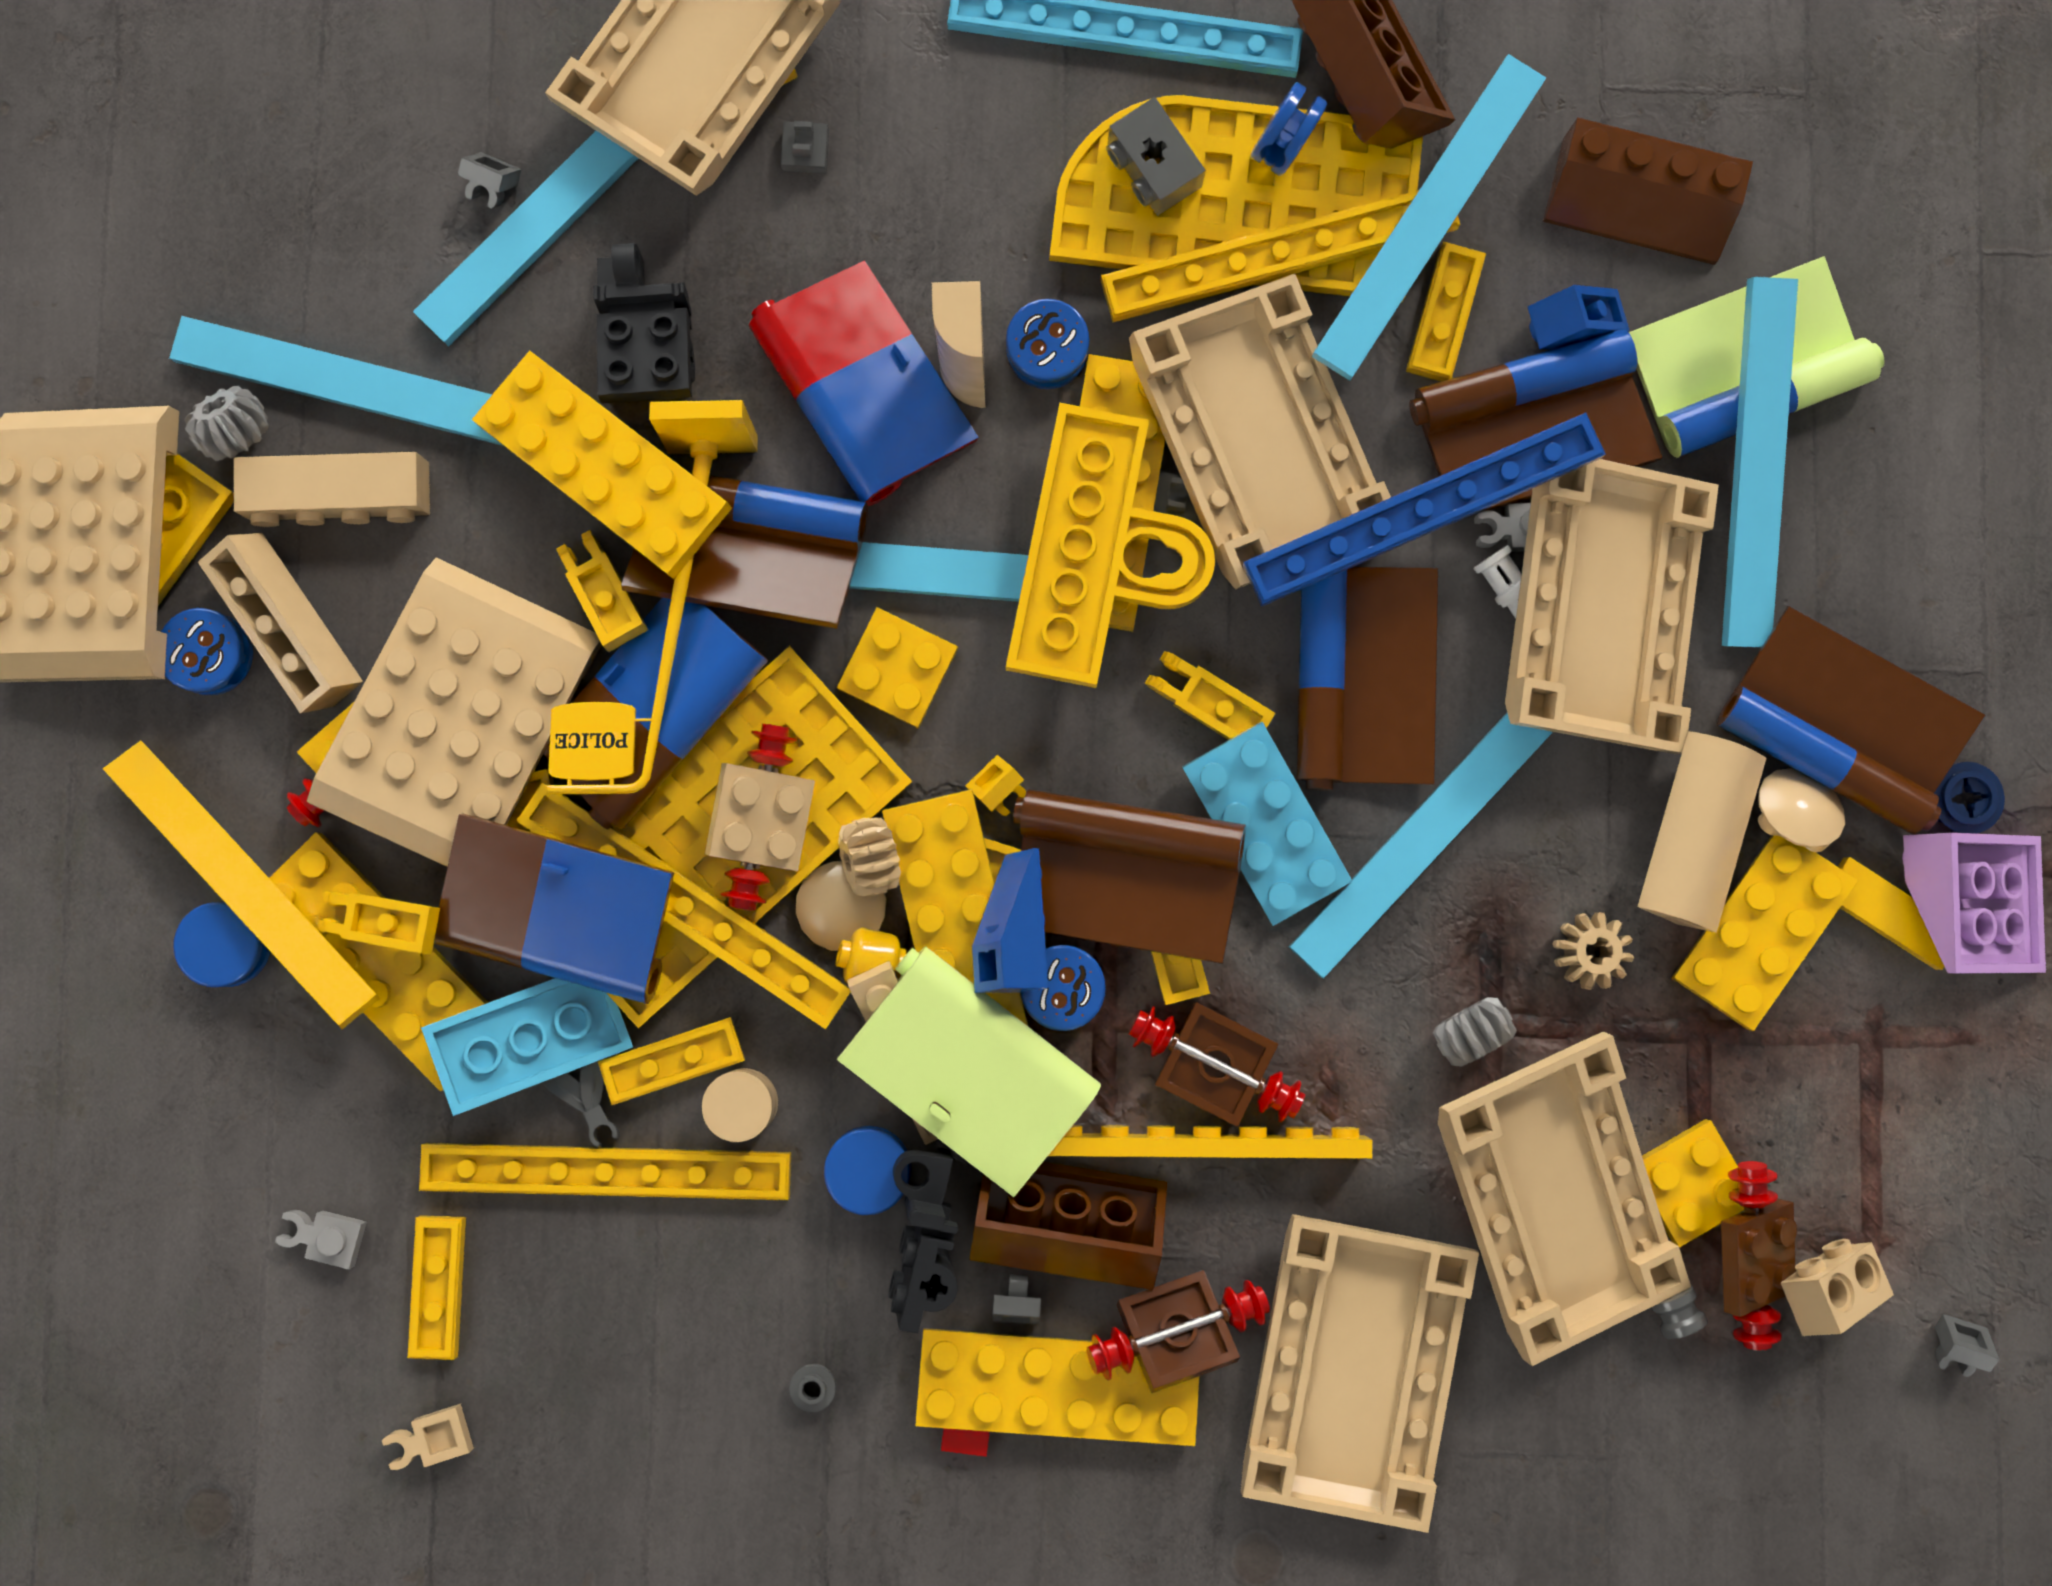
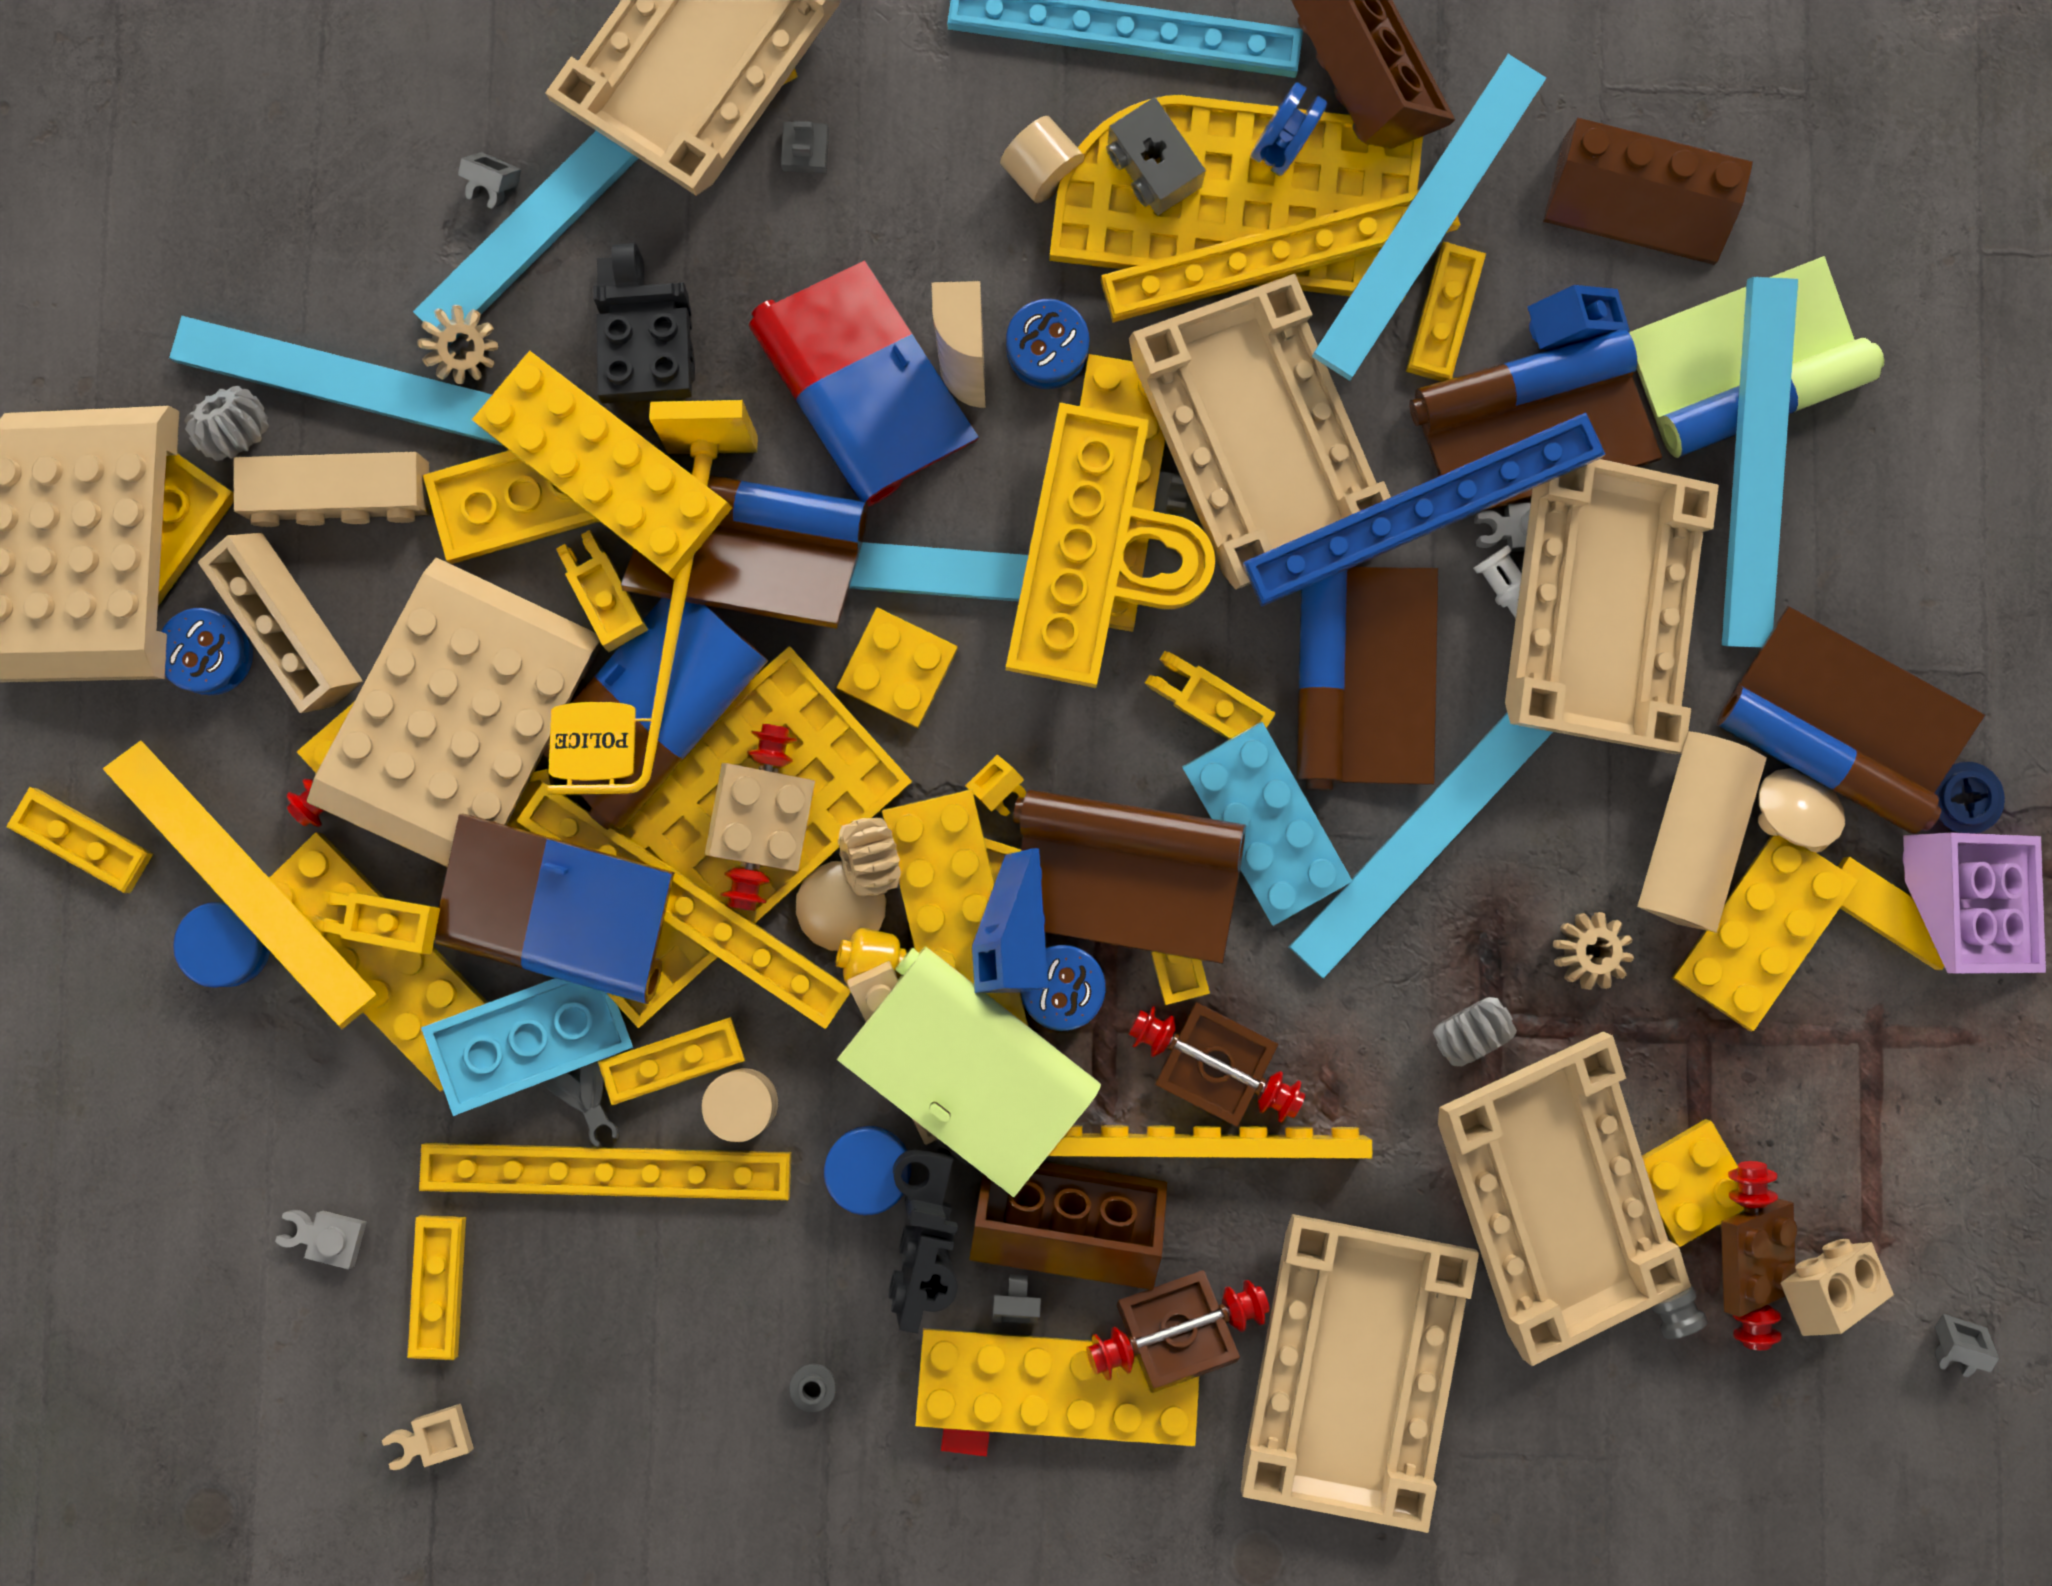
none -> yellow tile [6,787,153,893]
none -> tan gear [417,305,498,384]
none -> yellow plate [423,450,600,564]
none -> tan piece [1000,116,1084,204]

